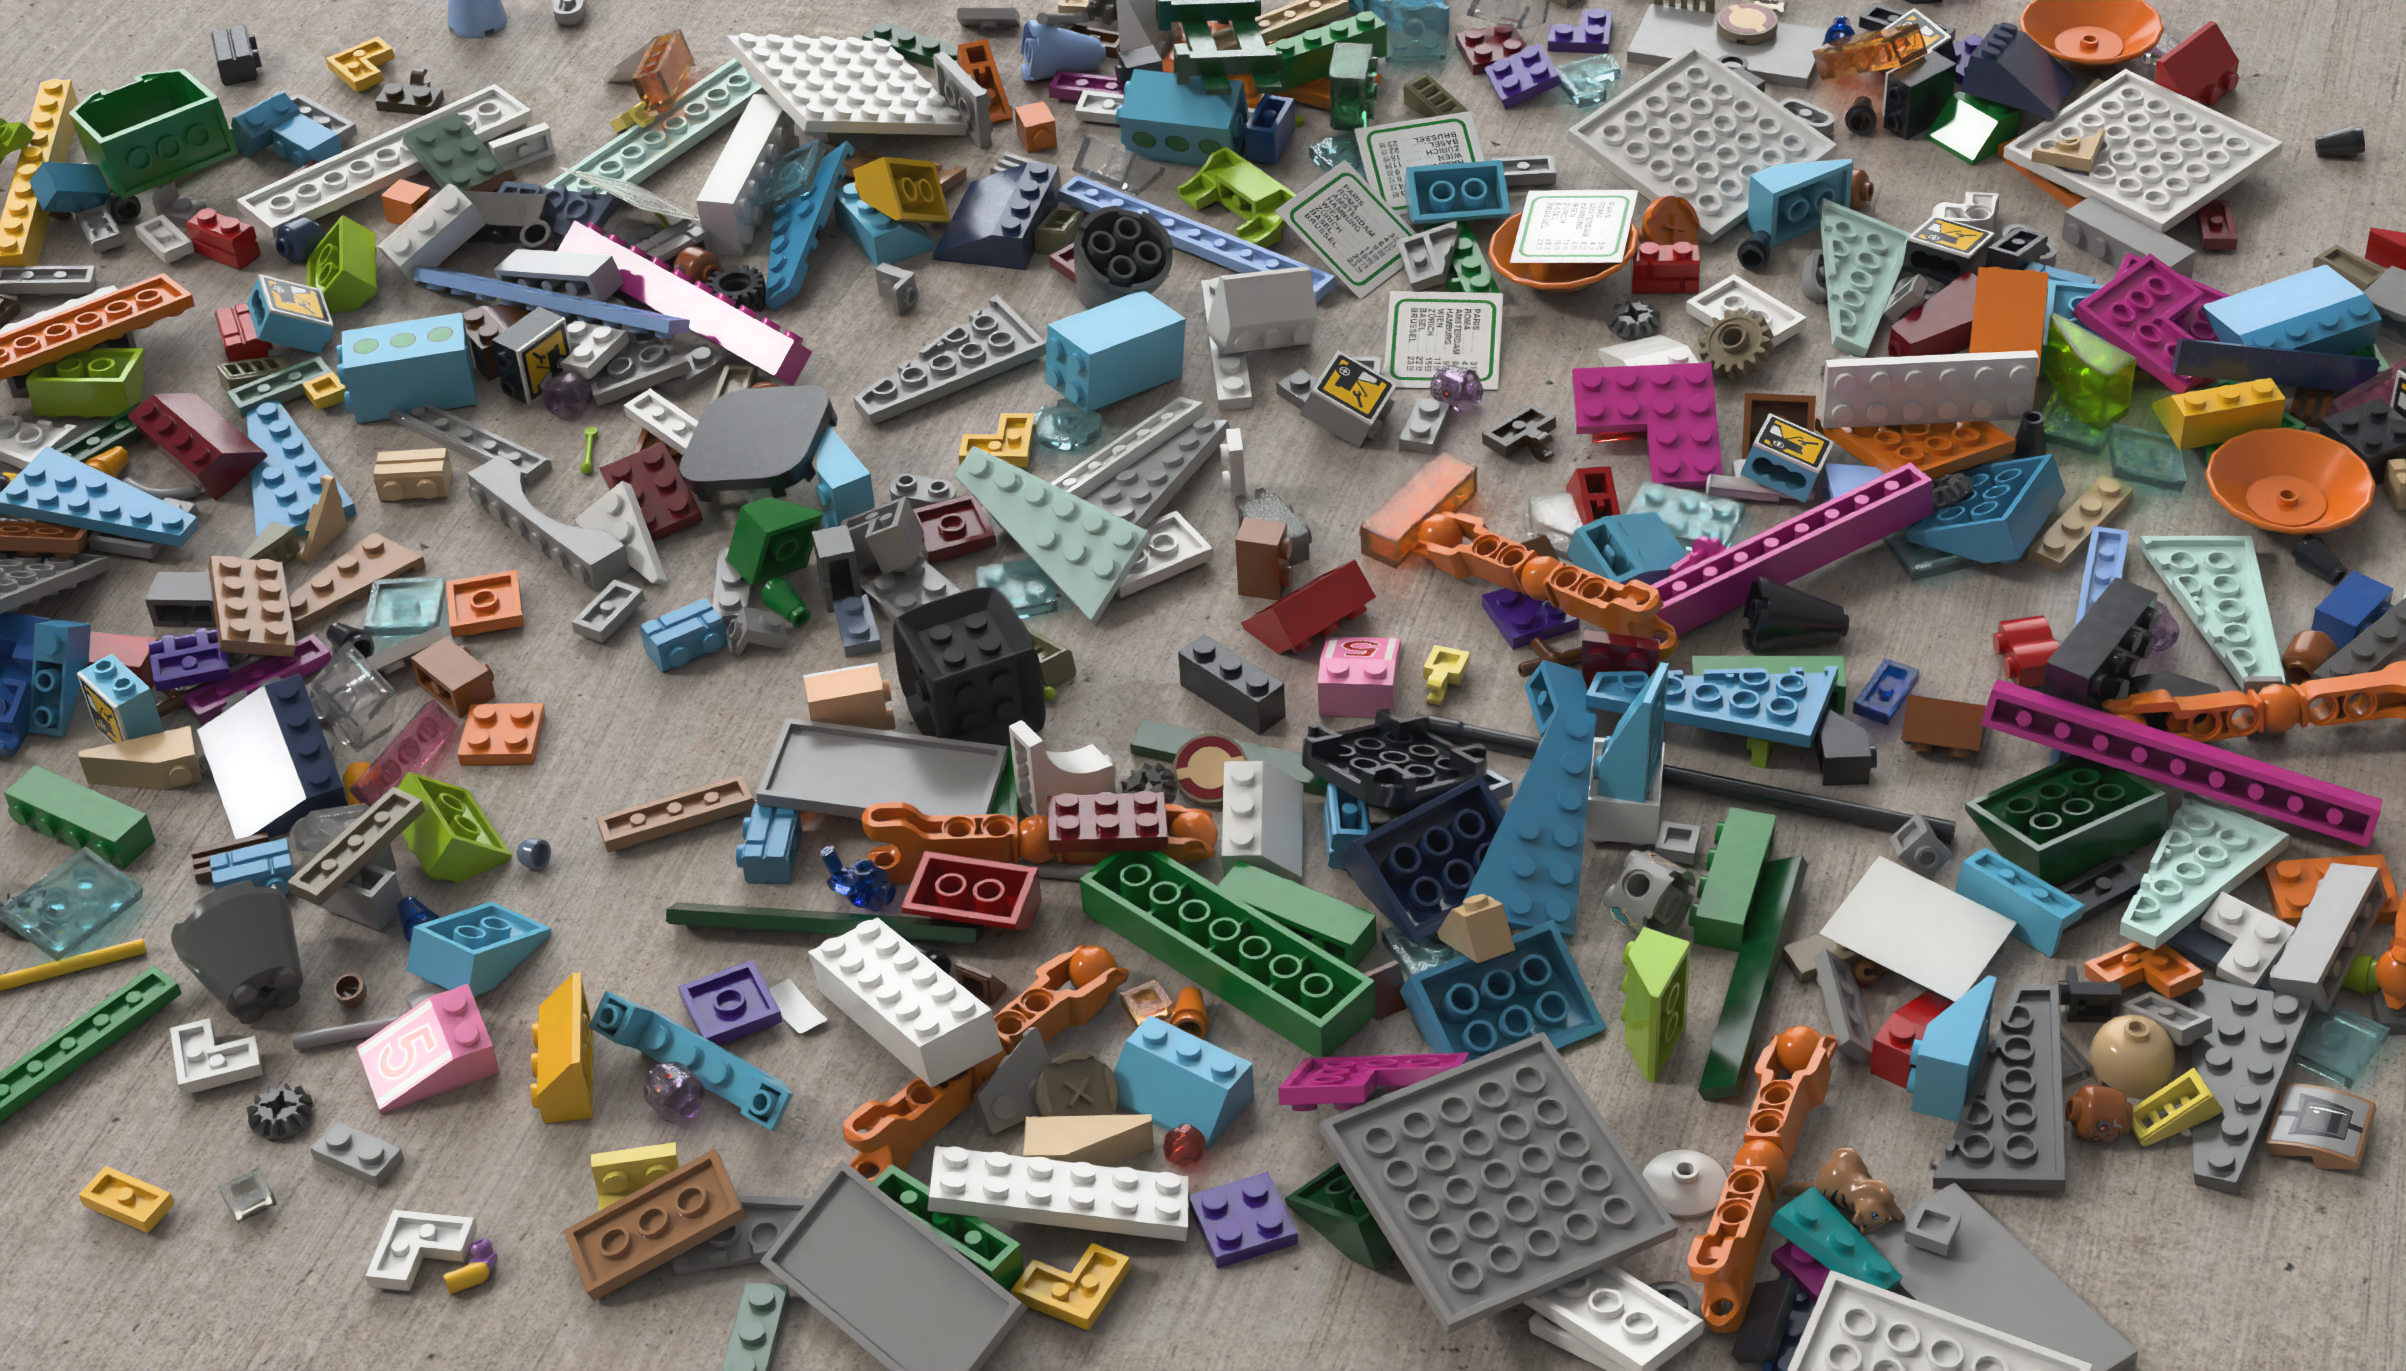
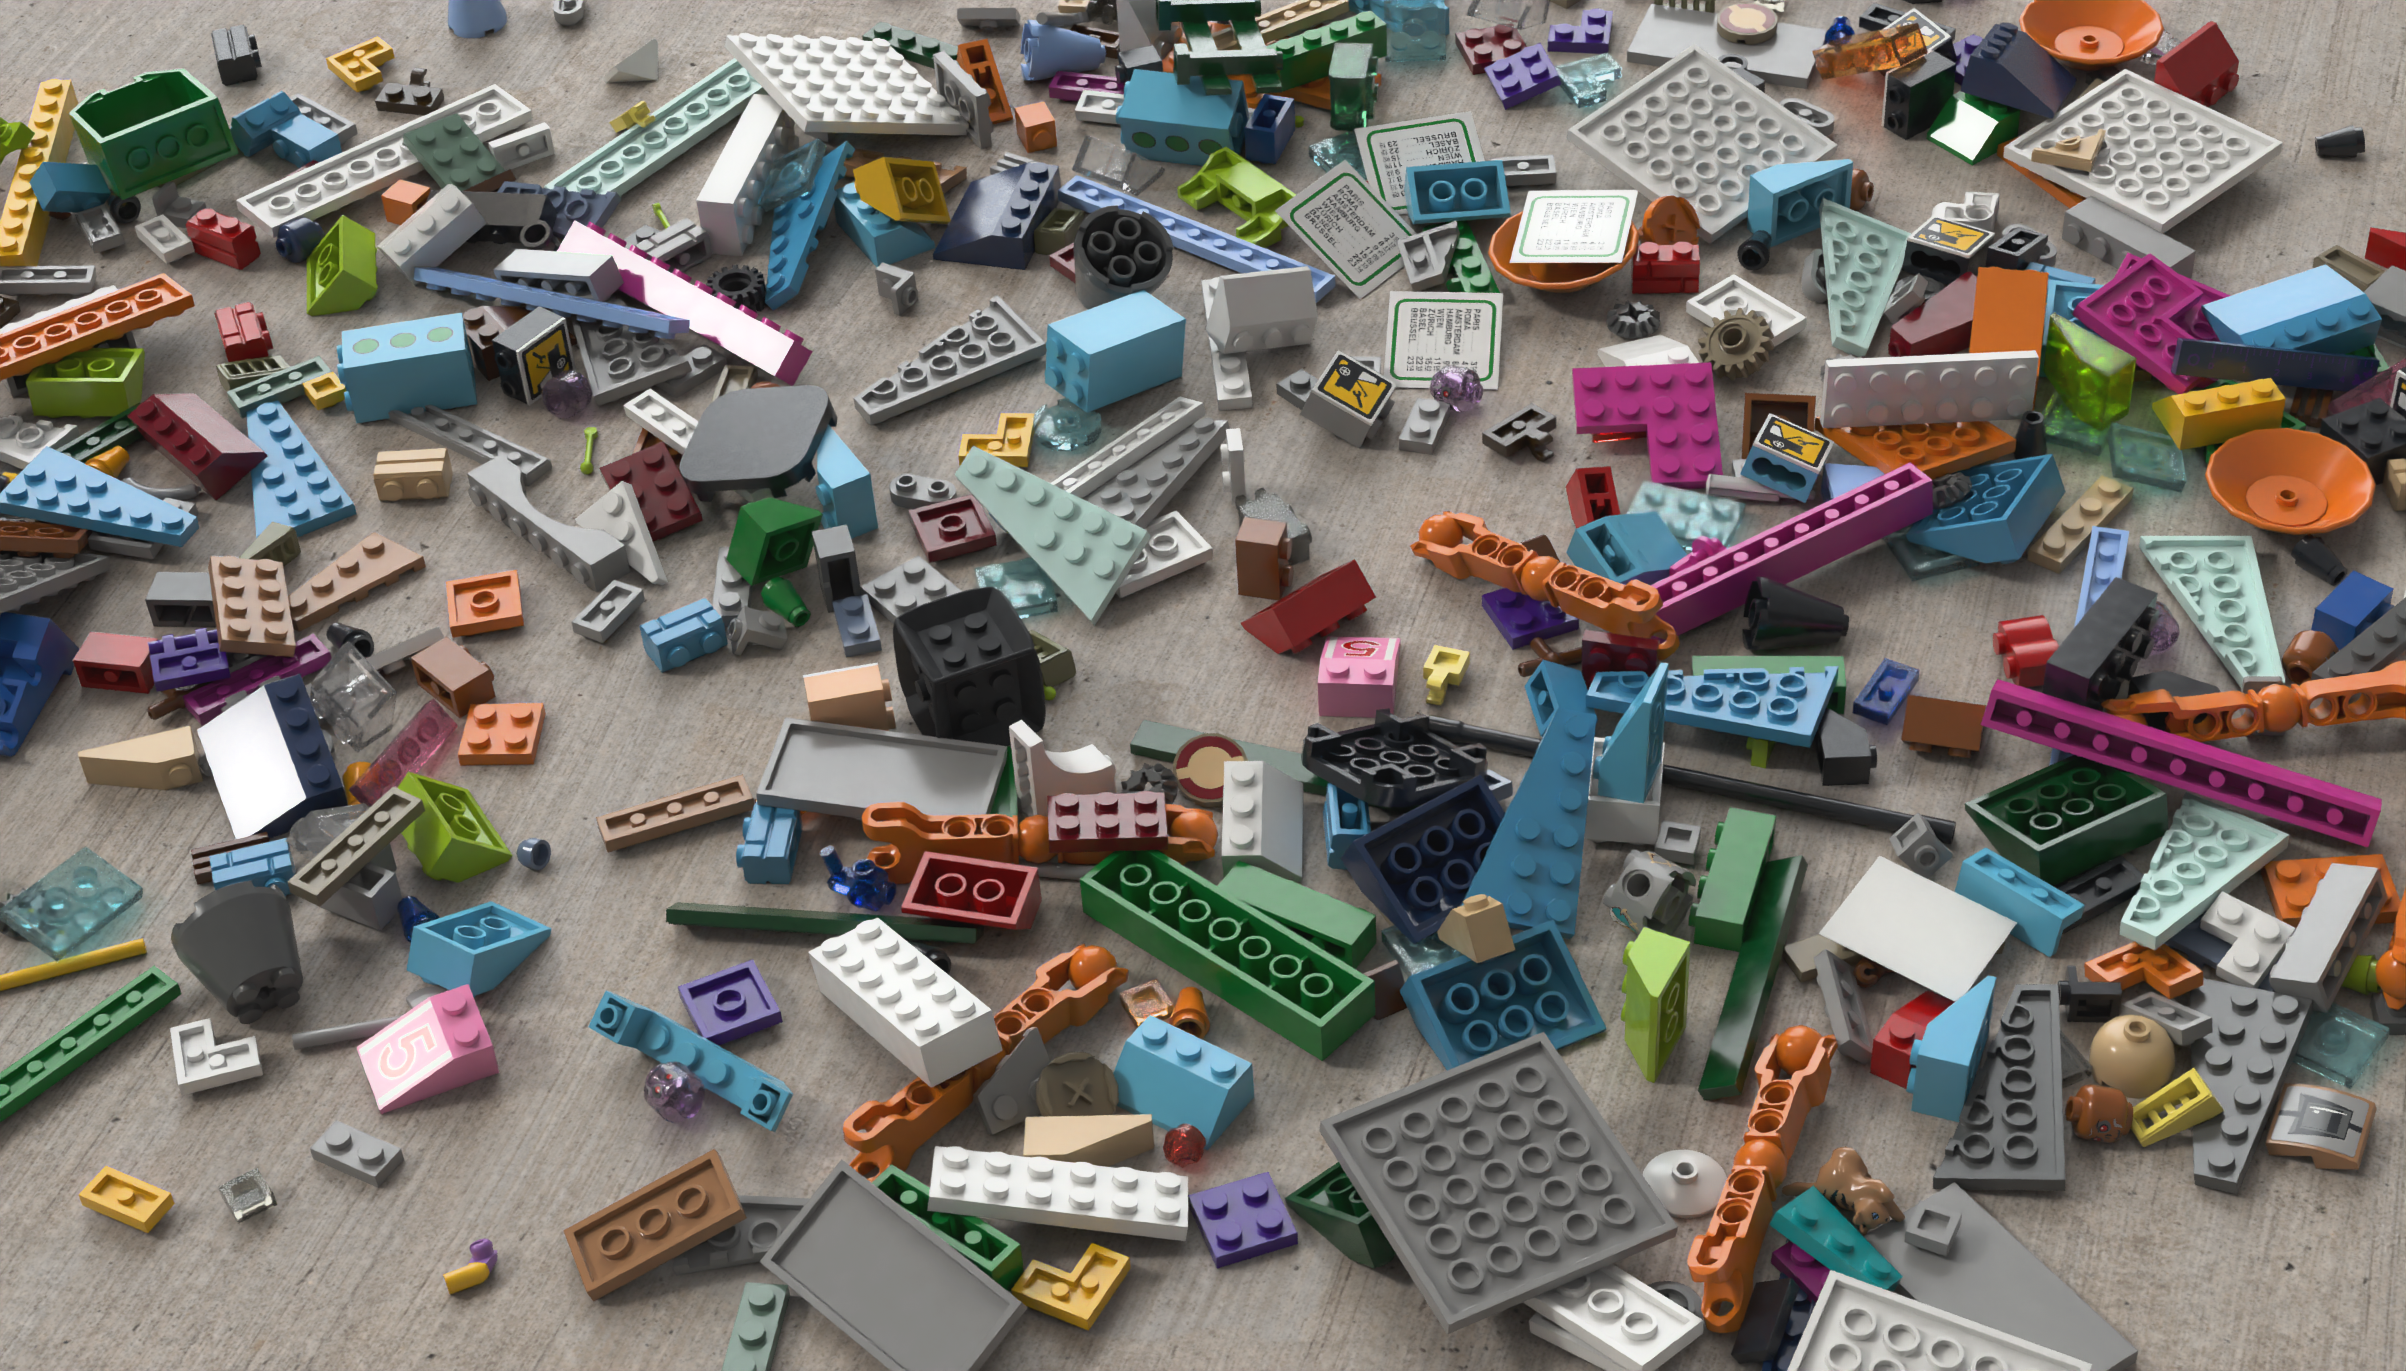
brick [4,765,155,869] -> none
dark azure slope [28,620,91,737] -> none
medium azure piece [77,654,164,744] -> none
piece [247,274,333,354] -> none
dark grey gear [247,1083,314,1139] -> none
tan tile [296,474,348,564] -> none
reddish brown hinge [332,973,367,1008] -> none
clear light blue plate [363,576,446,637] -> none
white plate [365,1210,477,1291] -> none
yellow slope [530,972,594,1124] -> none
white sticker [559,167,700,221] -> none
white plate [561,321,630,379] -> none
light yellow bracket [591,1142,681,1211] -> none
clear orange brick [632,29,694,113] -> none
dark orange head [674,246,722,285] -> none
white sticker [769,979,827,1034] -> none
light grey brick [841,496,924,574] -> none
reddish brown slope [956,961,1007,1006] -> none
black brick [1178,634,1286,736] -> none
dark pink plate [1278,1052,1470,1111] -> none
clear orange brick [1359,452,1477,569] -> none
olive slope [1403,73,1469,118] -> none
clear slope [1523,492,1583,563] -> none
black cone [1845,96,1877,134] -> none
dark red plate [2195,200,2238,251] -> none

